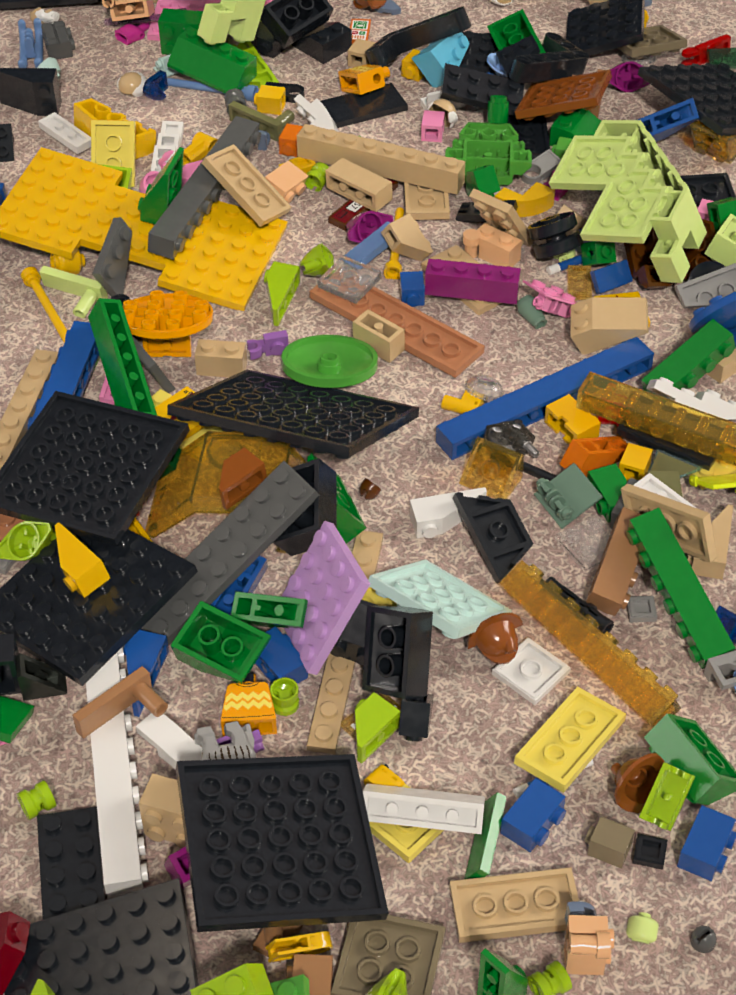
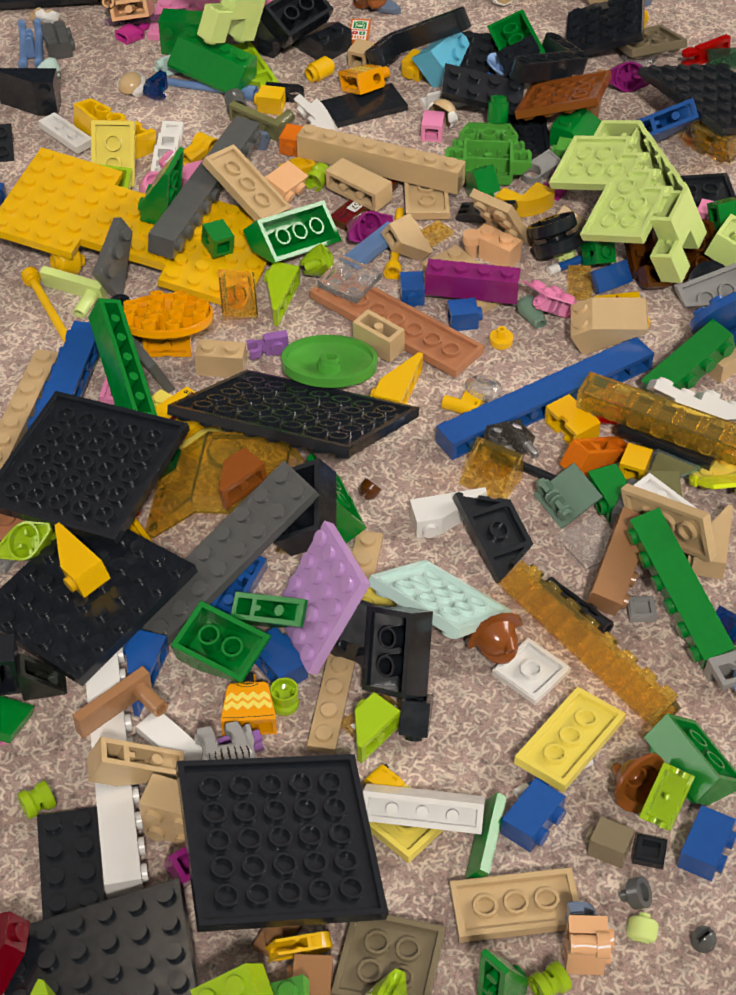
none -> tan slope [87,737,185,786]
none -> green brick [201,219,235,258]
none -> clear yellow slope [218,269,258,321]
none -> green slope [243,200,342,264]
none -> yellow brick [304,56,335,83]
none -> yellow slope [370,352,423,404]
none -> clear yellow tile [421,220,453,248]
none -> blue brick [447,297,483,331]
none -> yellow tile [489,326,513,350]
none -> dark grey tile [620,876,652,910]

